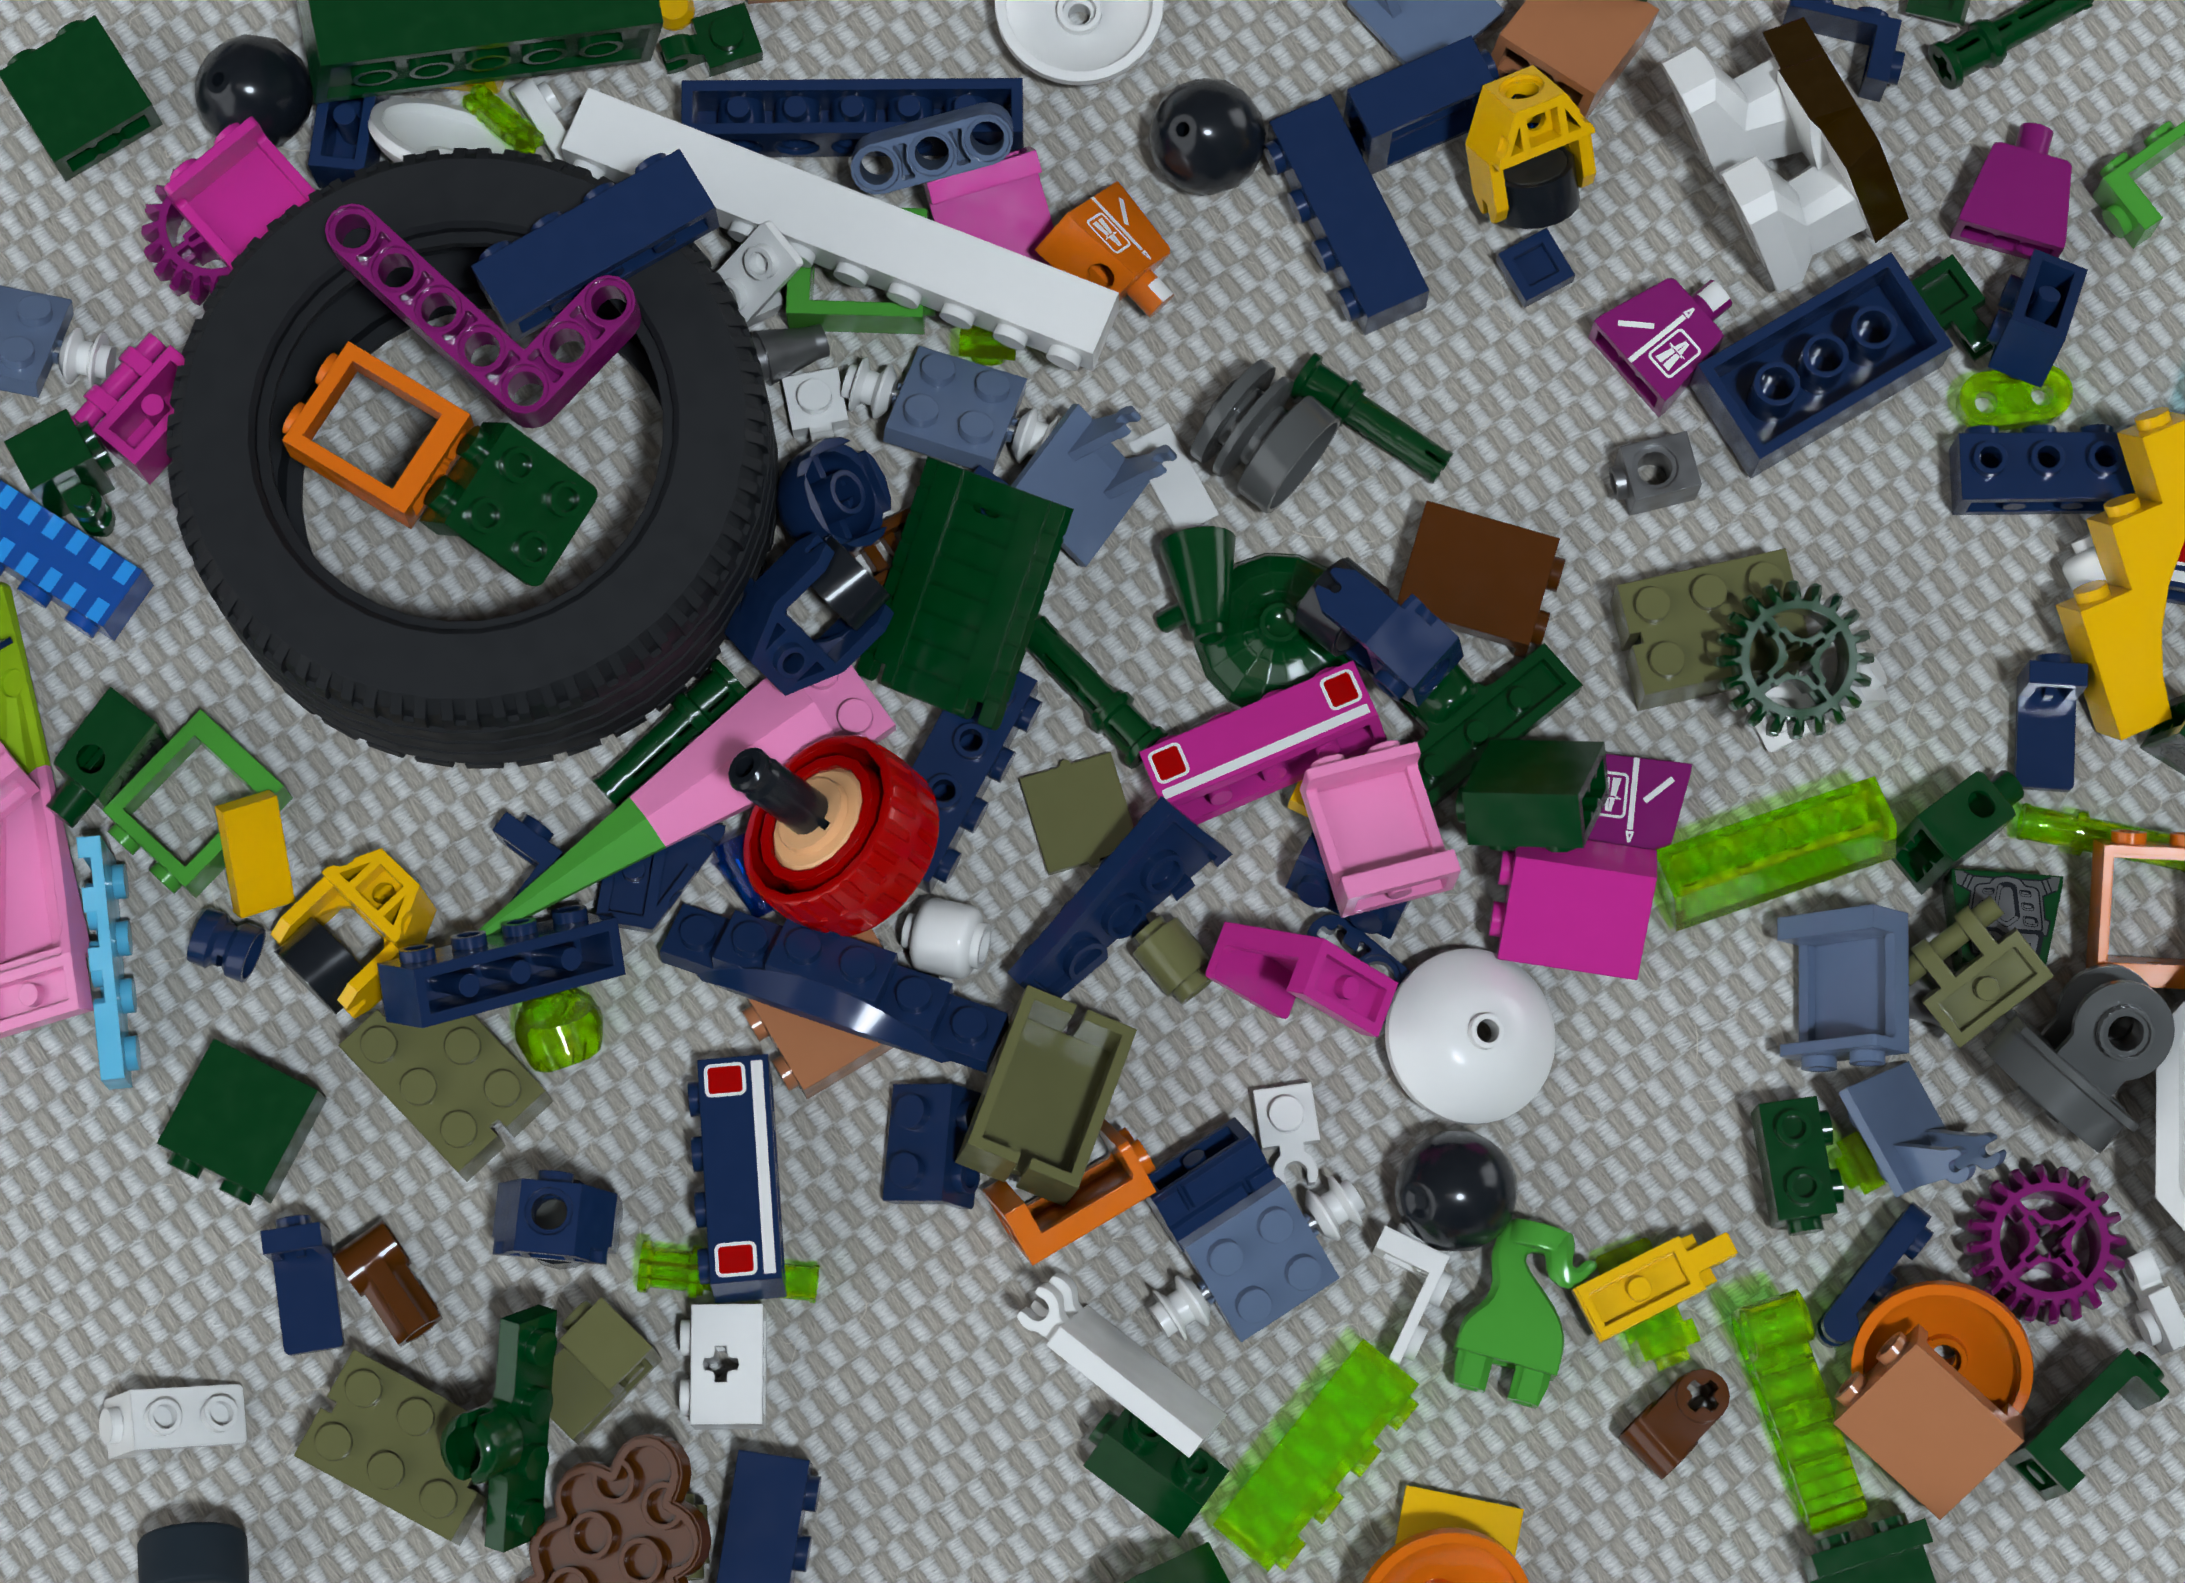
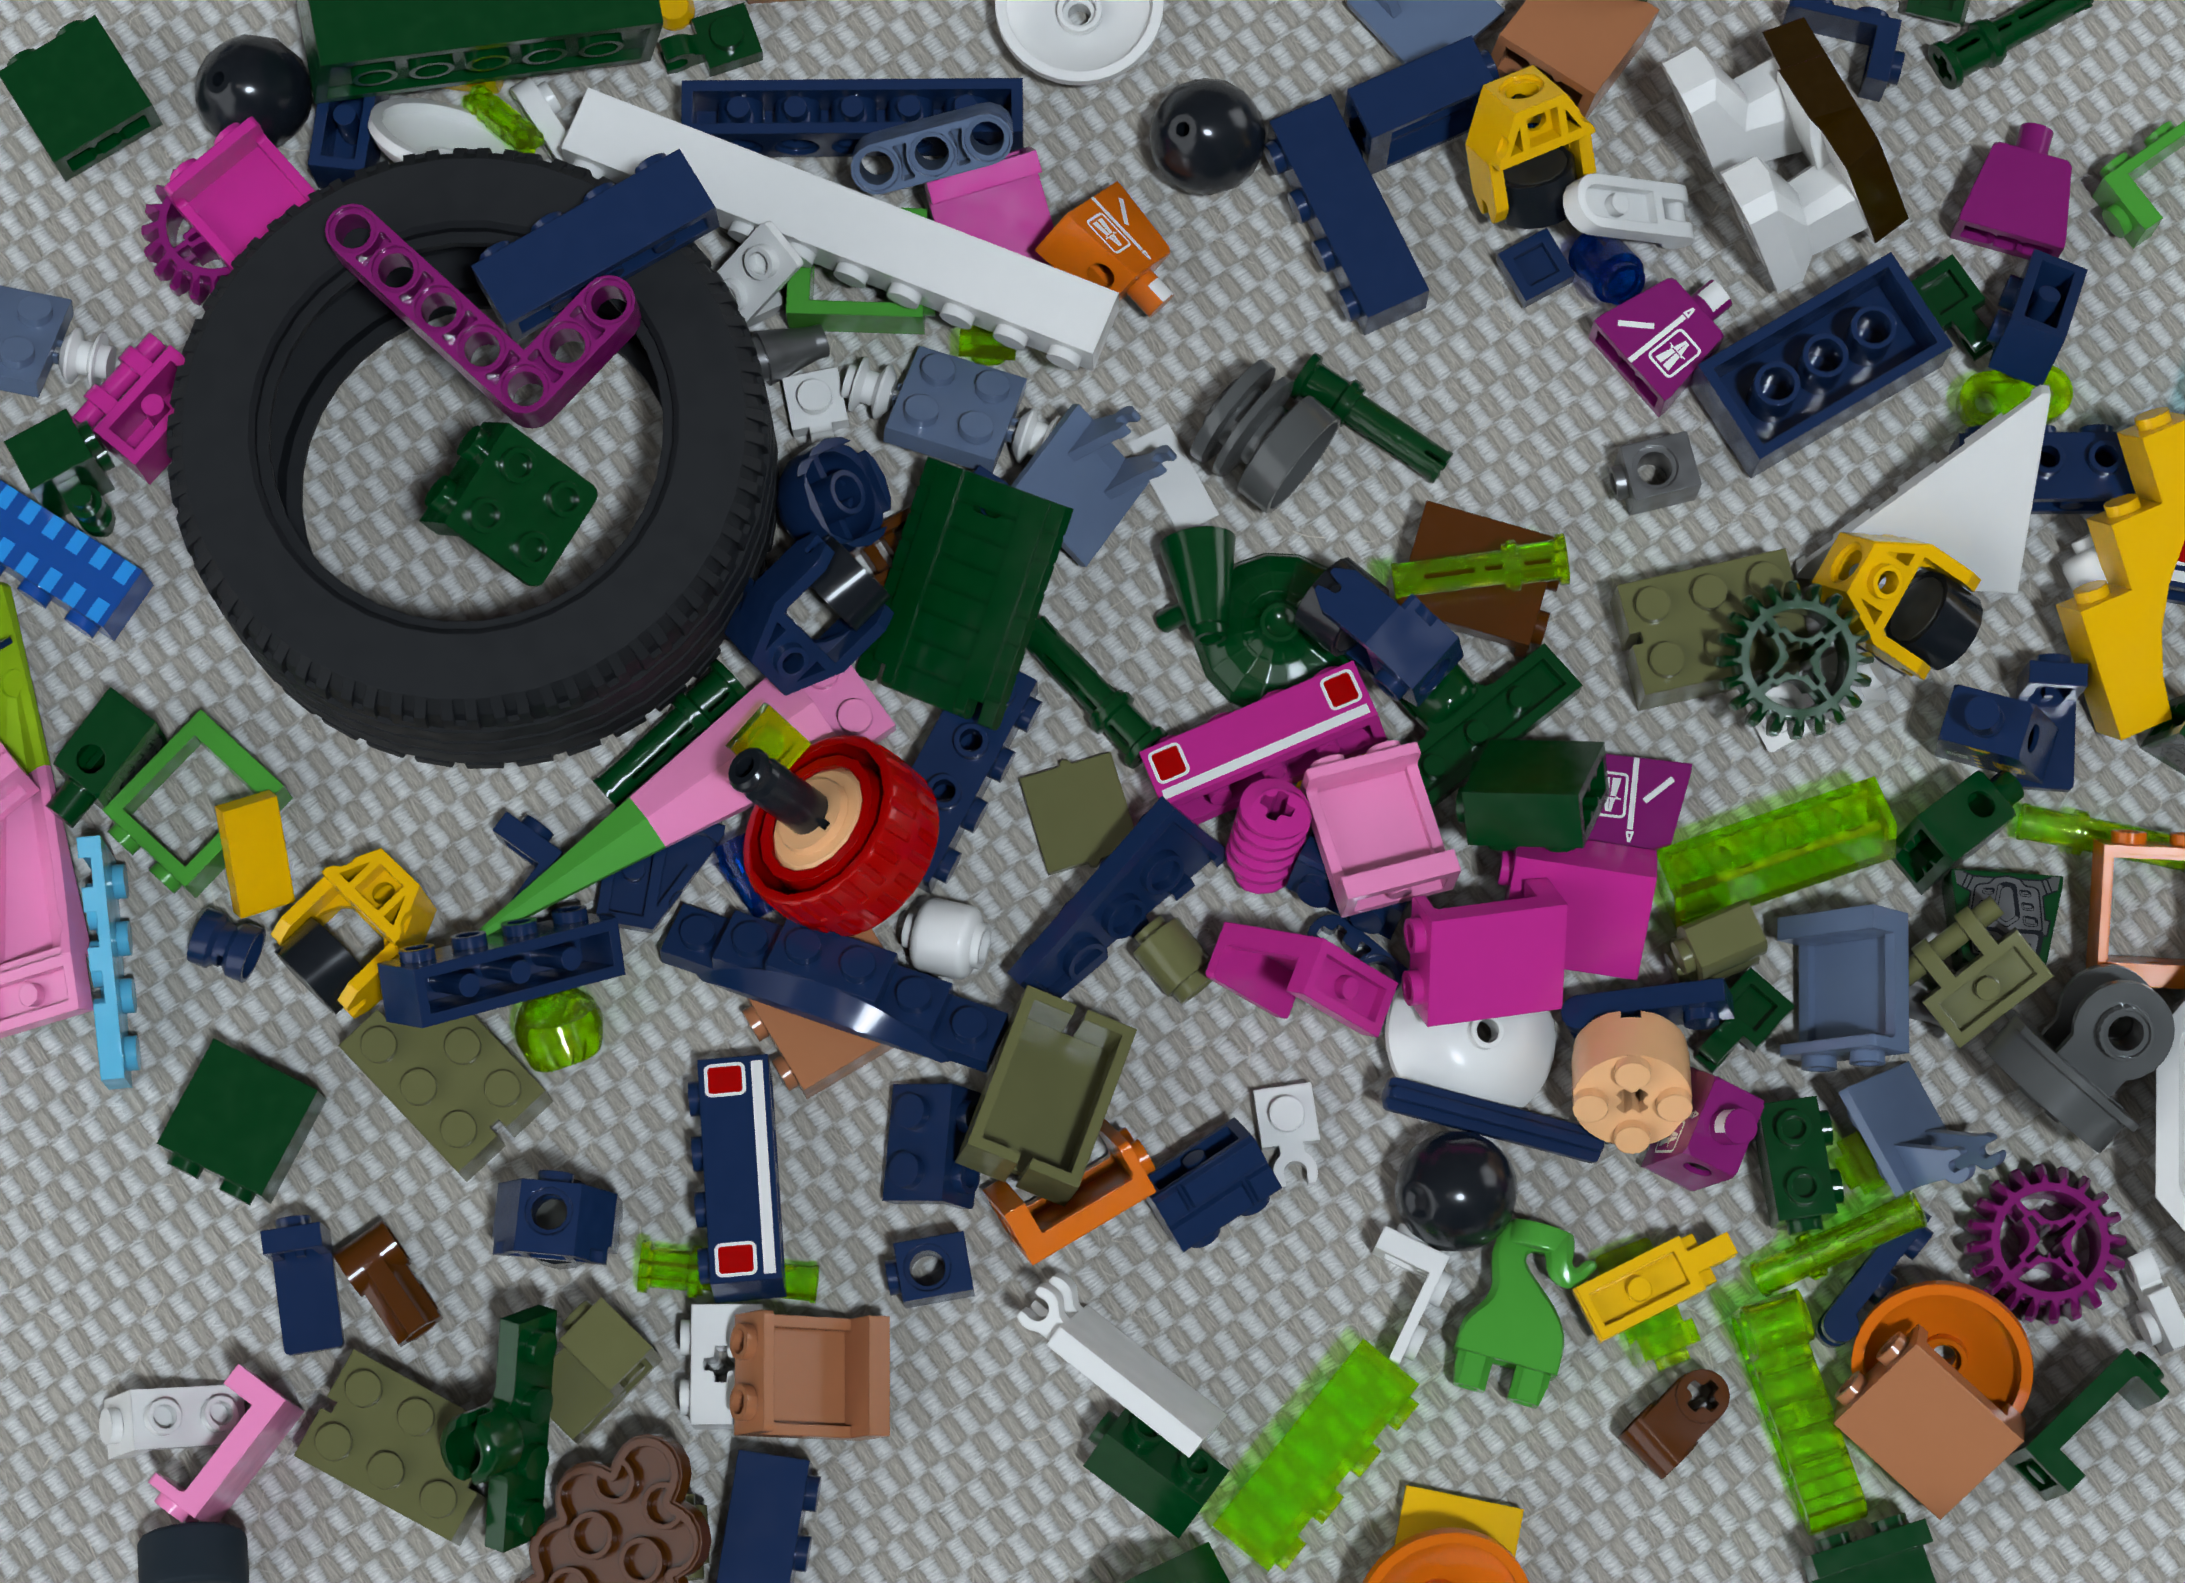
orange window [282,341,475,529] -> none
sand blue plate [1149,1175,1366,1342] -> none
none -> bright pink panel [148,1364,305,1523]
none -> clear neon green plate [726,702,811,769]
none -> nougat panel [730,1309,890,1441]
none -> dark blue brick [884,1231,975,1309]
none -> dark pink piece [1225,778,1312,894]
none -> dark blue axle [1381,1077,1605,1164]
none -> clear neon green pin [1391,533,1570,600]
none -> dark pink panel [1402,877,1568,1027]
none -> dark blue plate [1561,978,1735,1039]
none -> white plate [1563,173,1695,249]
none -> clear blue brick [1568,233,1645,305]
none -> light nougat brick [1571,1011,1693,1154]
none -> magenta torso [1641,1066,1764,1191]
none -> olive brick [1664,899,1768,983]
none -> dark green plate [1694,967,1795,1074]
none -> clear neon green pin [1749,1191,1927,1297]
none -> white tile [1795,385,2051,594]
none -> yellow piece [1812,532,1983,680]
none -> dark blue torso [1935,685,2059,784]

